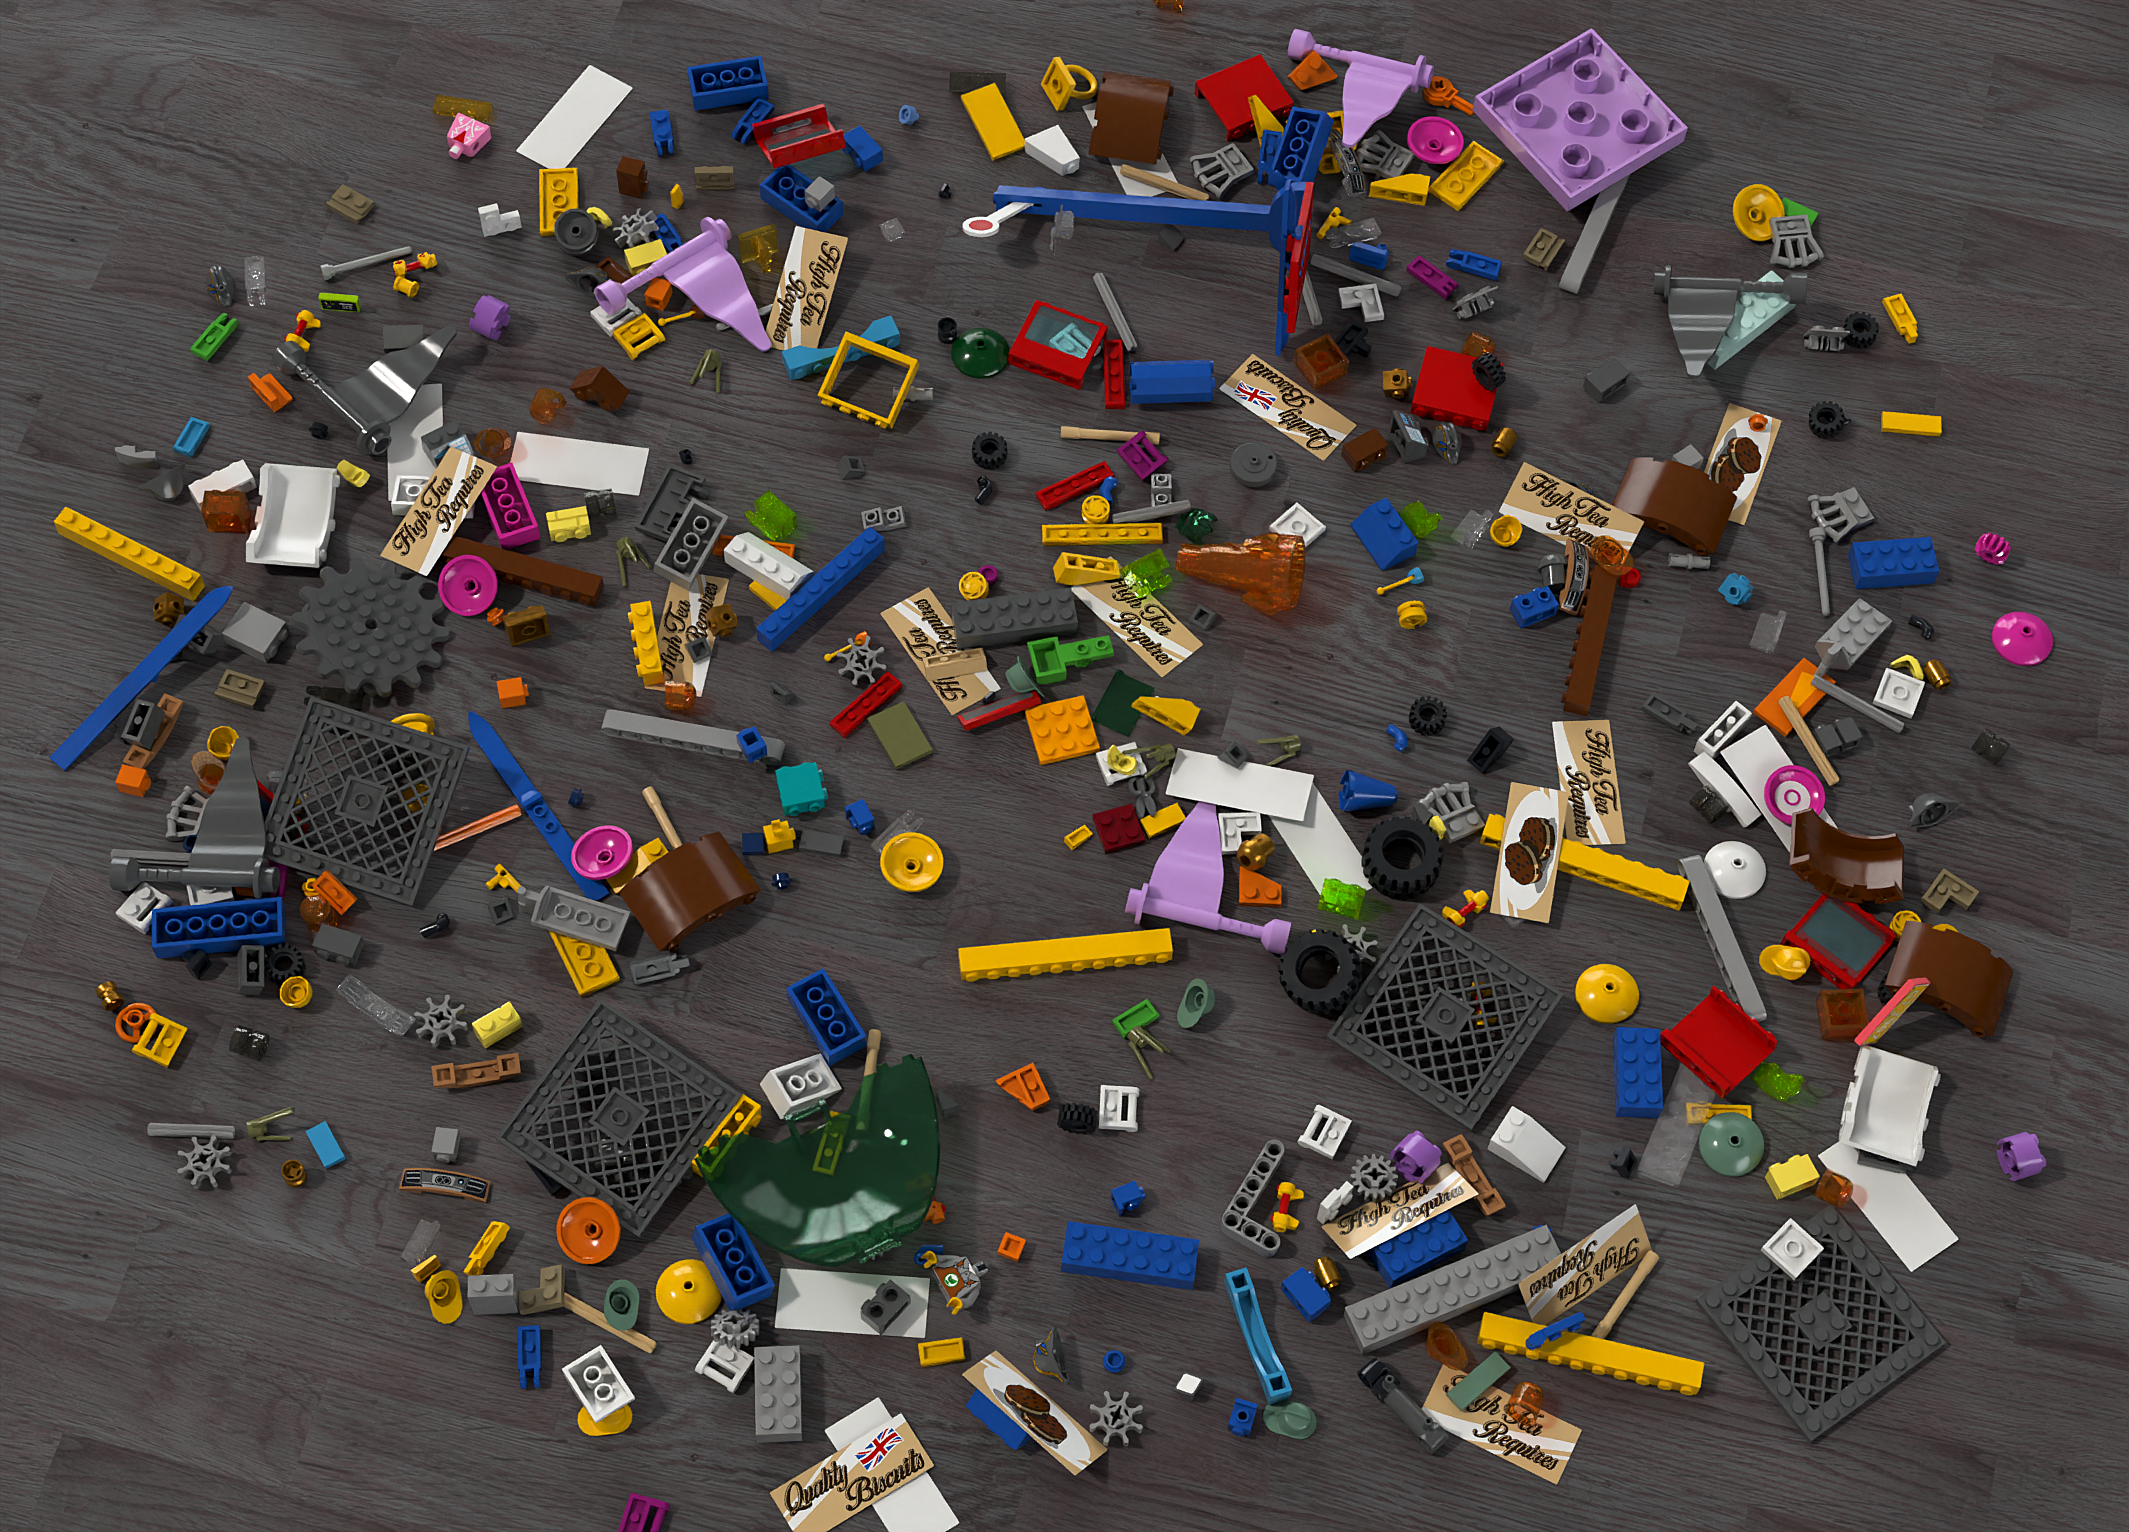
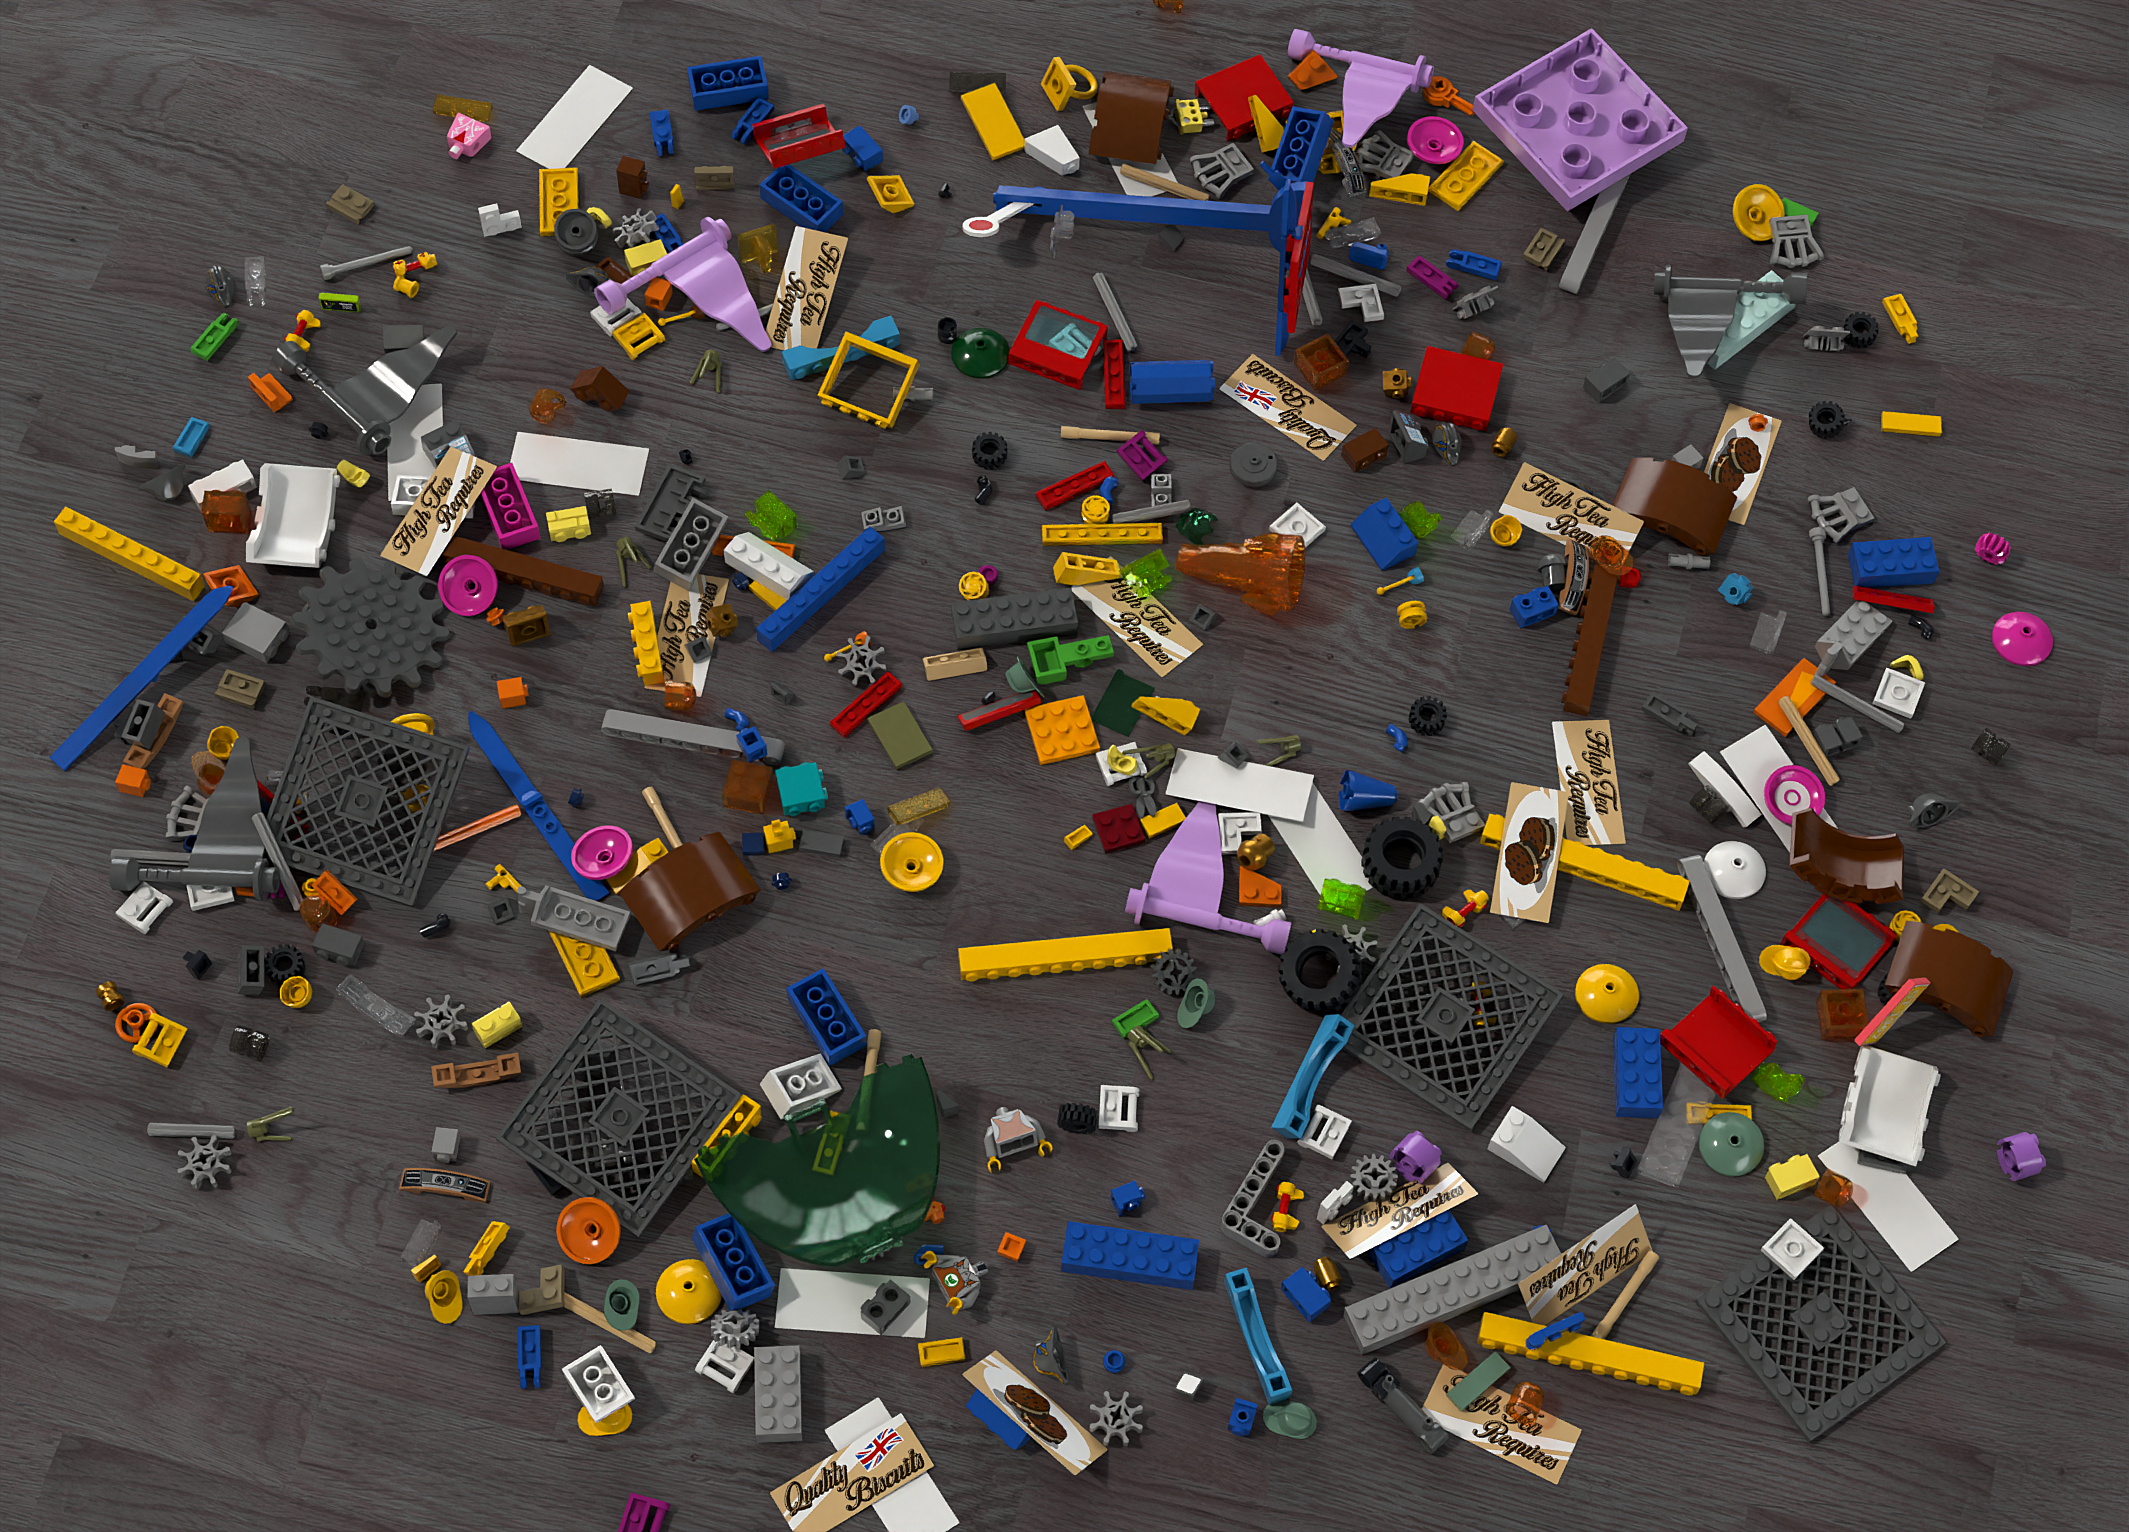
blue brick [152,897,286,958] -> none
pearl gold brick [153,592,184,627] -> none
pearl gold wheel [281,1159,307,1188] -> none
dark azure tile [306,1121,345,1169] -> none
medium lavender brick [469,294,511,341] -> none
clear orange helmet [474,427,511,458] -> none
light grey brick [805,176,835,212] -> none
clear tile [879,218,905,242] -> none
sticker [880,587,1001,715] -> none
orange wing [996,1063,1052,1111] -> none
blue hinge [1257,130,1282,185] -> none
medium nougat slope [1442,1134,1506,1217] -> none
black slope [1467,726,1515,773] -> none
black tyre [1471,352,1506,391] -> none
white brick [1694,701,1752,760] -> none
pearl gold brick [1923,659,1952,691] -> none
none -> orange slope [203,565,259,608]
none -> light grey axle [252,812,306,911]
none -> clear orange brick [722,760,773,815]
none -> blue arm [725,708,749,731]
none -> dark blue plate [732,572,750,591]
none -> yellow slope [867,175,914,213]
none -> clear yellow tile [887,787,951,826]
none -> light grey torso [984,1107,1052,1173]
none -> dark grey gear [1150,948,1197,995]
none -> light yellow piece [1168,99,1214,135]
none -> white animal [1253,909,1286,927]
none -> dark azure arch [1271,1014,1355,1139]
none -> red tile [1852,586,1935,613]

